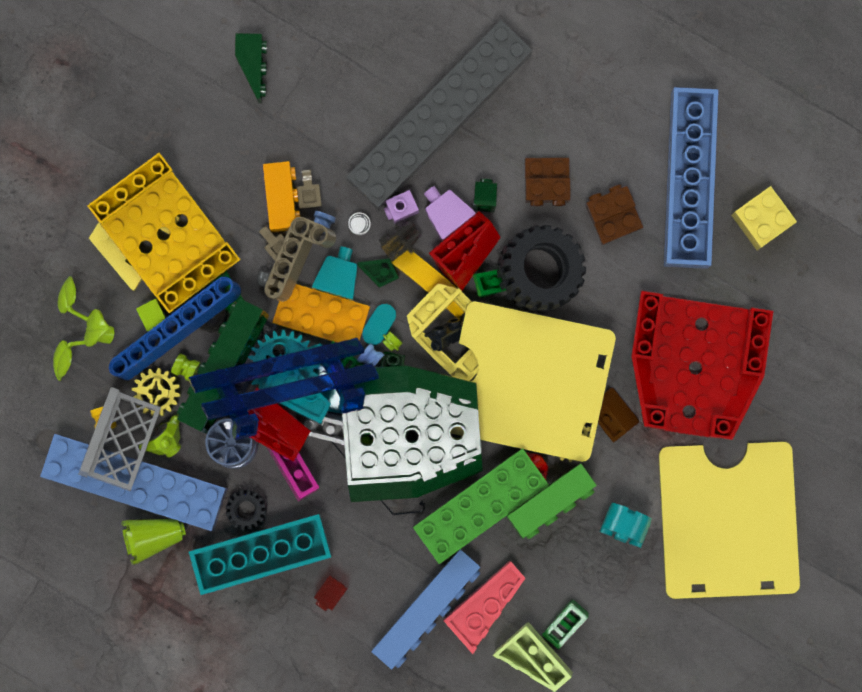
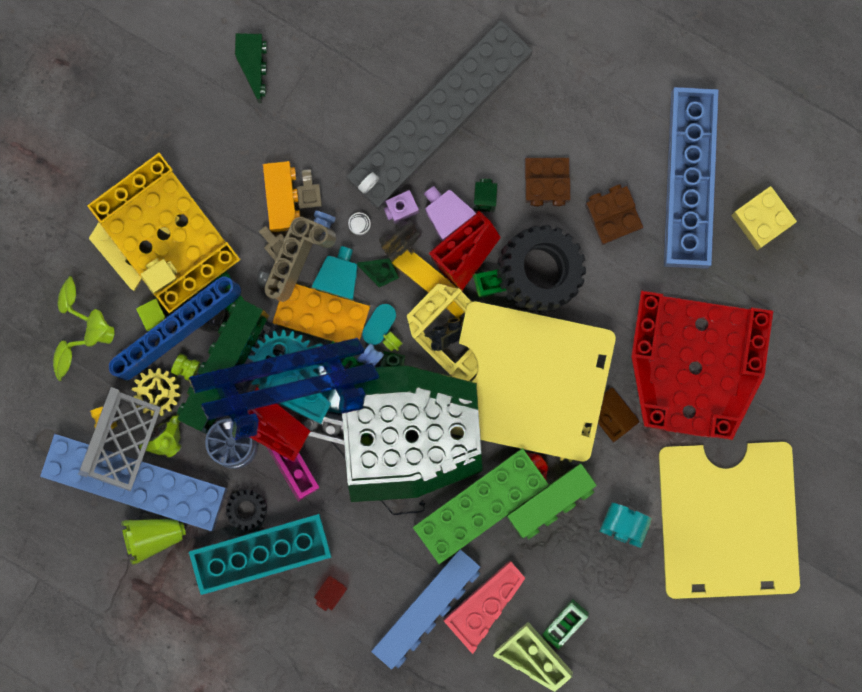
none -> light yellow brick [141,258,177,294]
none -> white tile [358,172,379,194]

